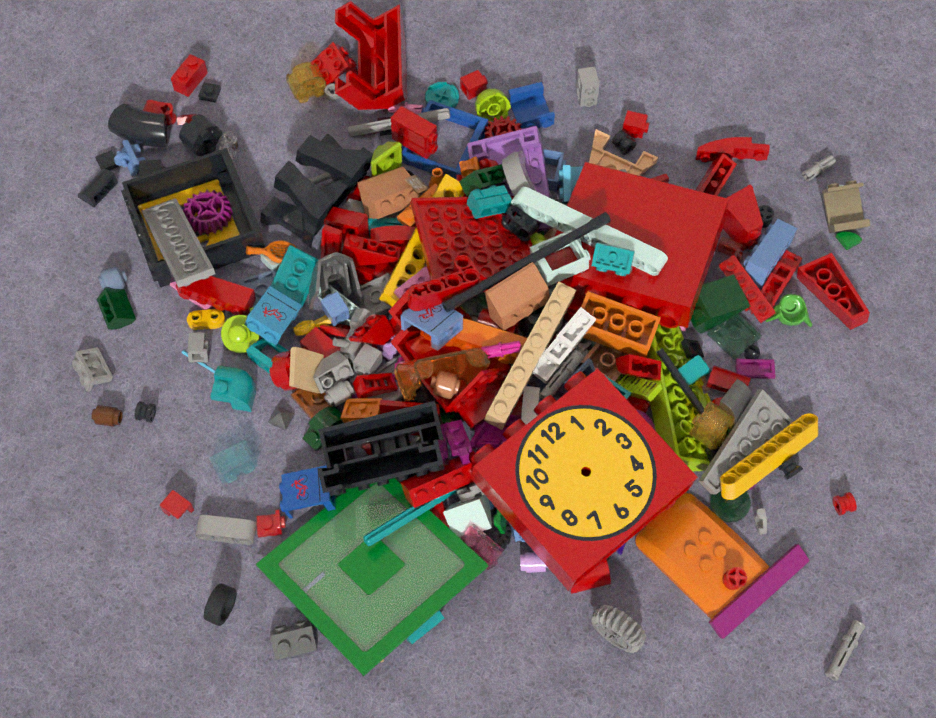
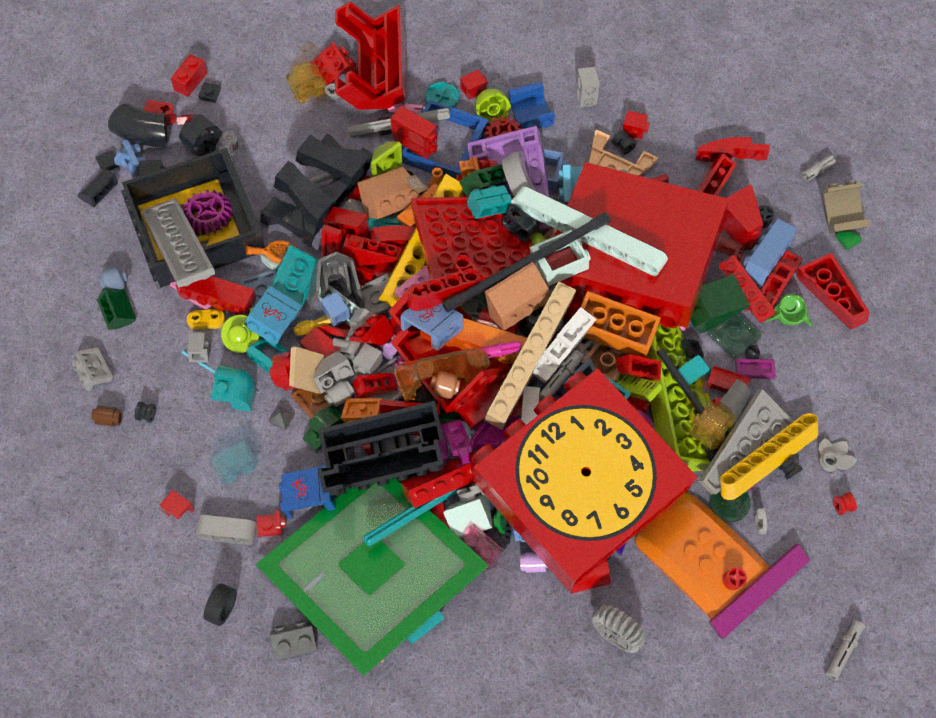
teal bracket [591,242,635,276] -> none
none -> light grey plate [818,438,857,472]

